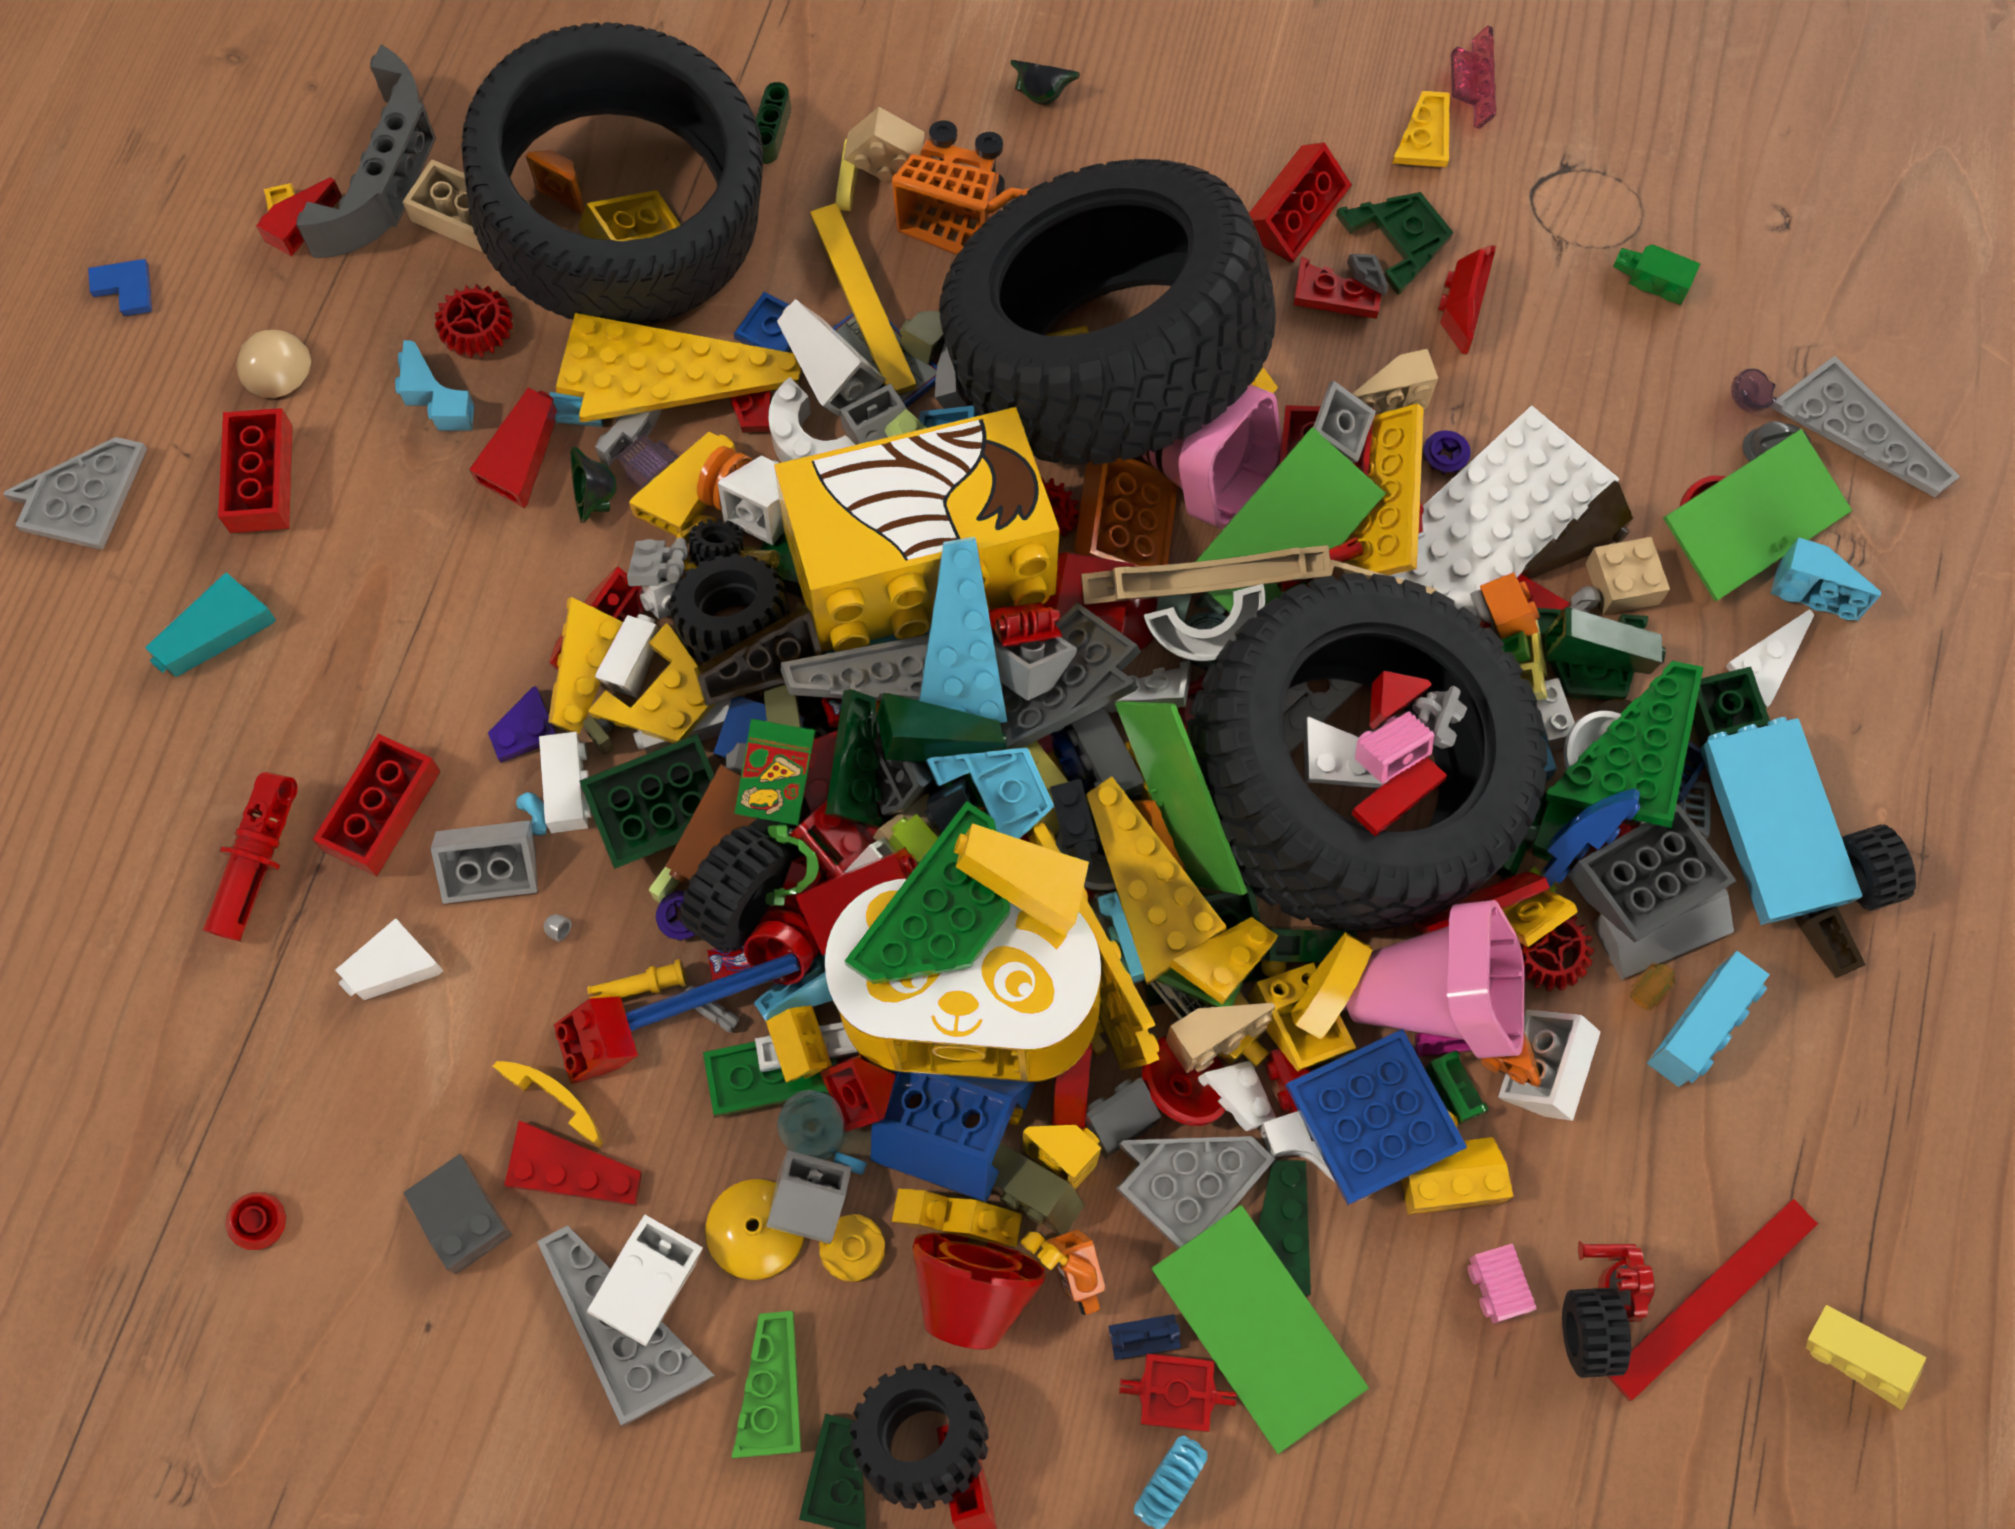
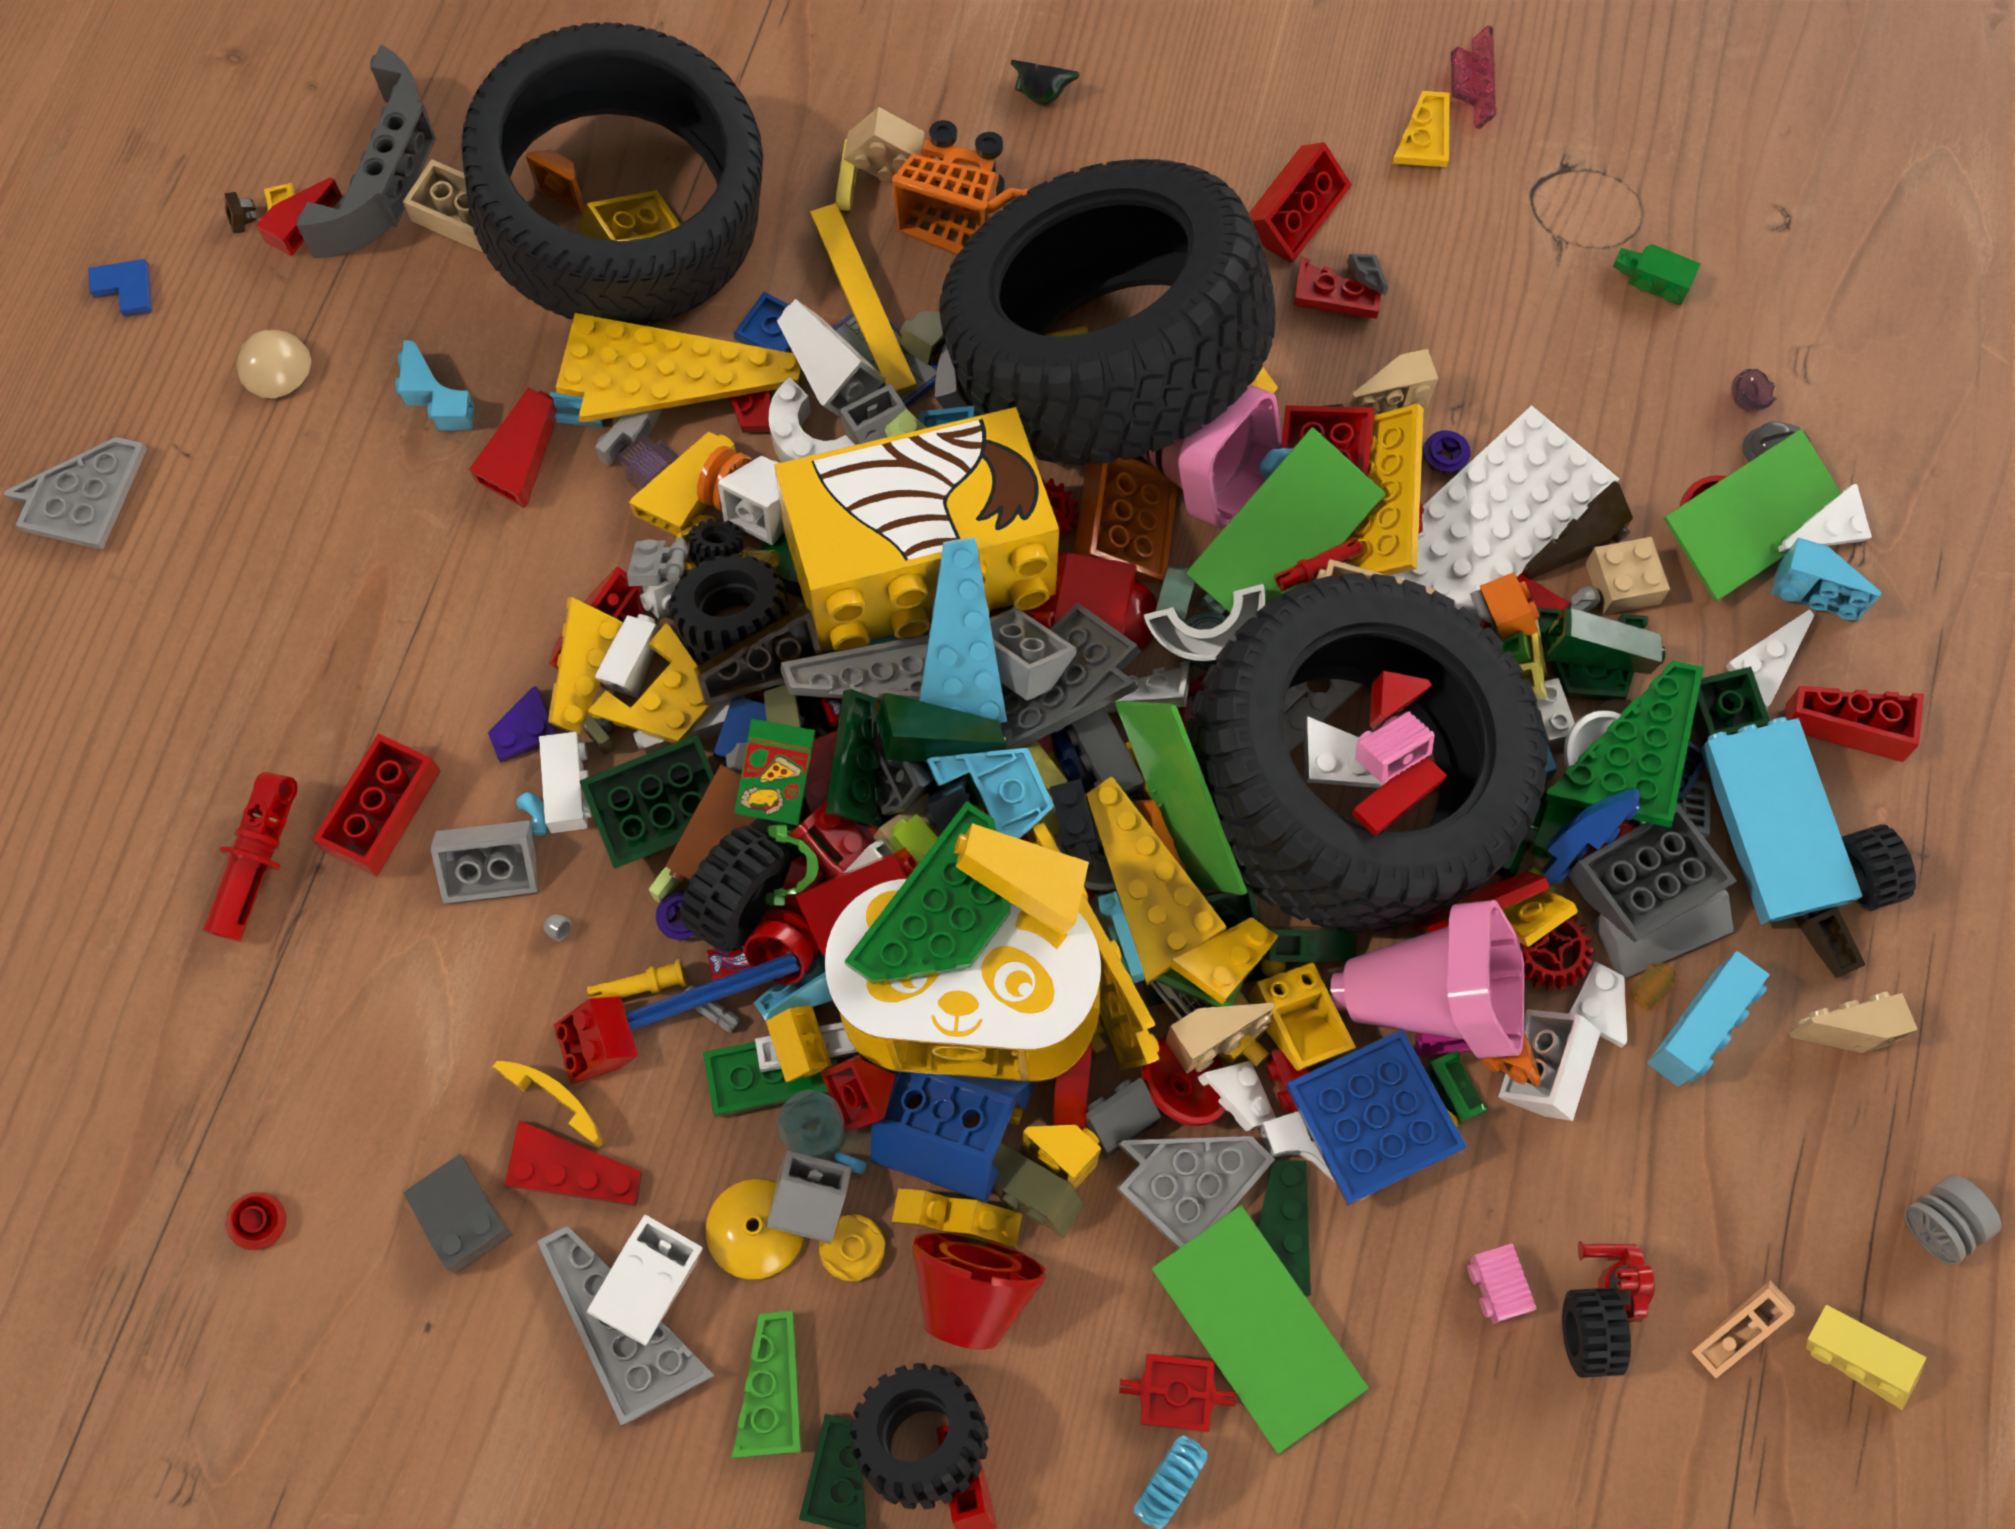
teal slope [145,572,276,677] -> none
red brick [218,408,293,533] -> none
white slope [336,918,444,1000] -> none
red gear [435,283,513,359] -> none
hat [570,447,616,523] -> none
dark green beam [756,82,791,164] -> none
red hinge [988,602,1062,646] -> none
orange torso [1021,1229,1105,1315] -> none
tan slope [1081,545,1332,605] -> none
dark blue hinge [1108,1314,1181,1360] -> none
yellow slope [1291,932,1373,1040] -> none
light grey slope [1313,381,1376,463] -> none
dark green wing [1336,192,1453,295] -> none
yellow slope [1401,1137,1513,1215] -> none
light grey hips [1412,686,1467,749] -> none
red wedge [1438,245,1497,355] -> none
red tile [1607,1199,1818,1401] -> none
light grey wing [1770,356,1960,498] -> none
none -> dark brown tile [224,192,256,233]
none -> medium azure arm [1258,448,1293,479]
none -> white wing [1568,961,1627,1048]
none -> light nougat slope [1692,1280,1795,1379]
none -> white wing [1778,484,1872,552]
none -> red wedge [1784,686,1924,762]
none -> tan slope [1789,992,1918,1053]
none -> light grey wheel [1904,1174,2002,1266]

